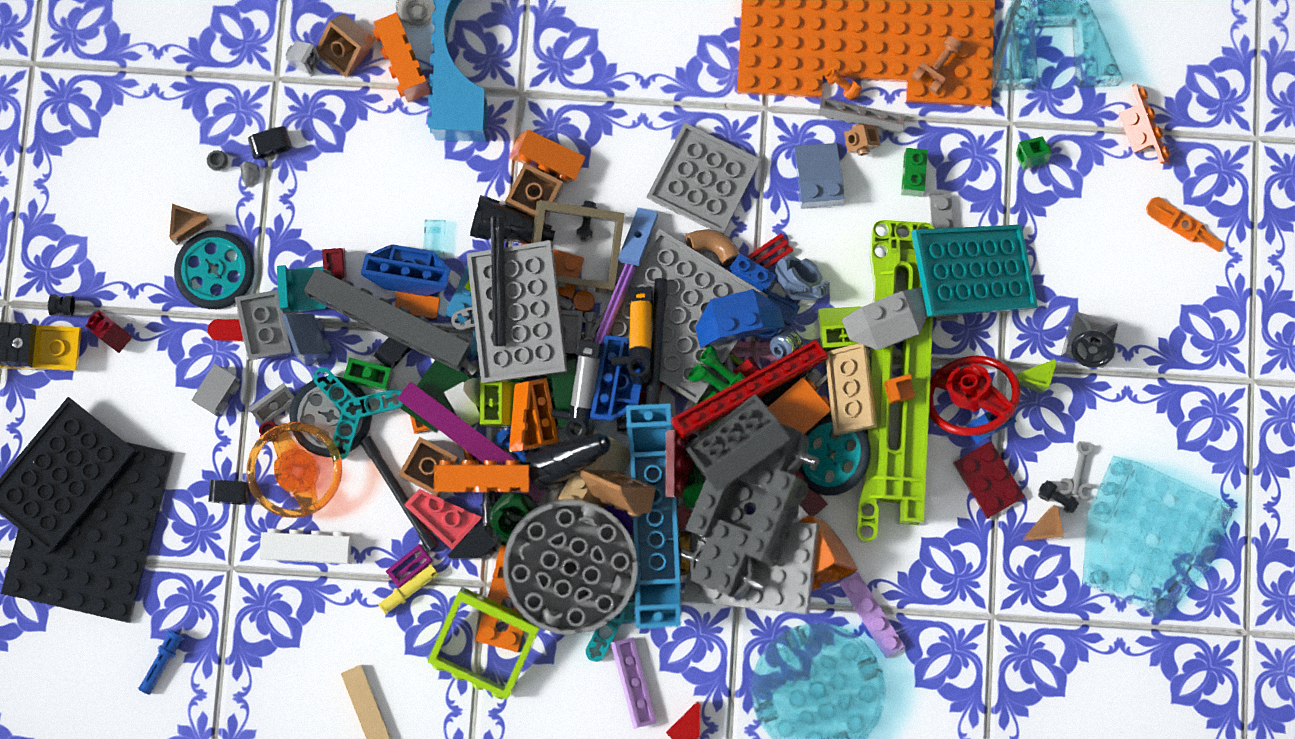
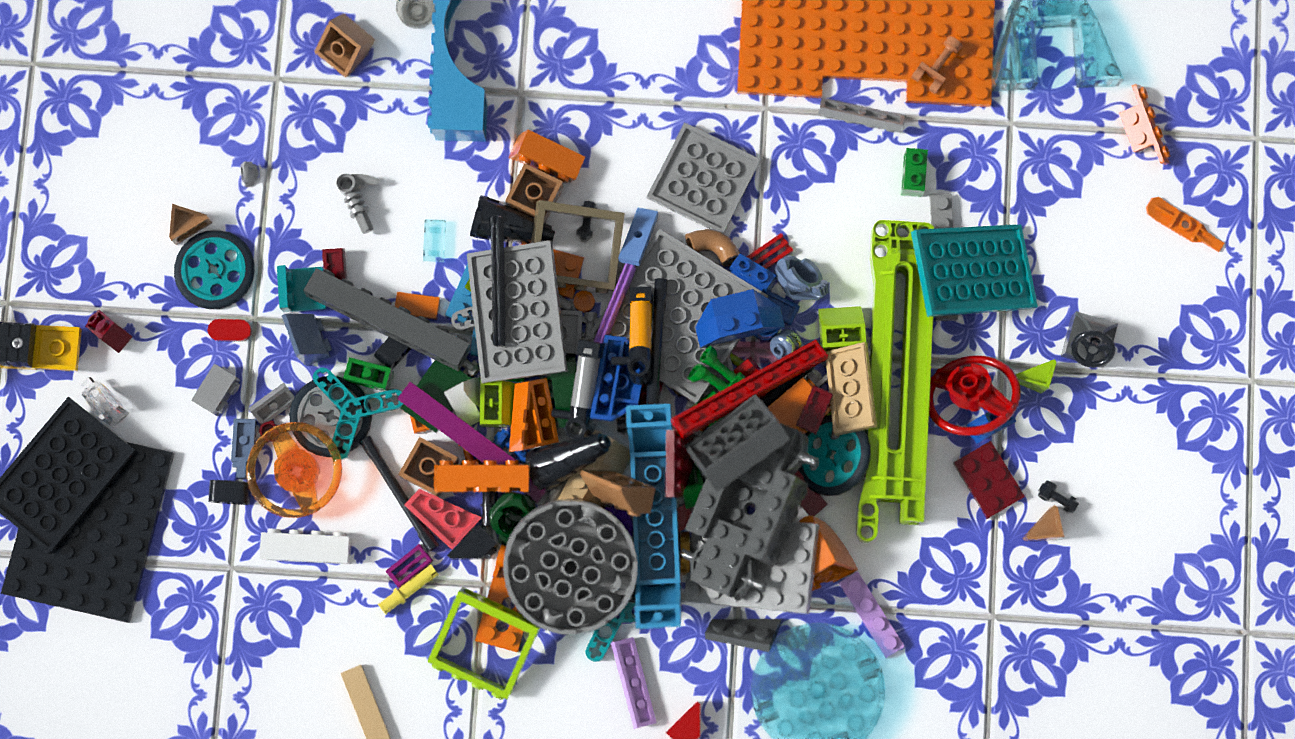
black wheel [48,294,75,317] -> none
blue pin [137,629,186,695] -> none
dark grey plate [206,150,228,171] -> none
light grey plate [235,290,291,361] -> none
black beam [247,126,292,160] -> none
light grey slope [285,41,321,76] -> none
blue wedge [361,244,450,296] -> none
orange wedge [372,12,431,103] -> none
sand blue slope [794,143,845,209] -> none
orange bar [825,68,863,101] -> none
light grey wedge [842,287,927,350] -> none
medium nougat brick [844,124,881,156] -> none
orange panel [884,374,915,405] -> none
green brick [1015,136,1051,171] -> none
light grey bar [1058,441,1094,501] -> none
clear light blue wedge [1082,455,1234,620] -> none
none -> clear torso [81,377,130,427]
none -> sand blue hinge [231,418,257,480]
none -> light grey piece [336,173,379,234]
none -> dark grey wing [705,619,781,652]
none -> dark red plate [796,385,834,435]

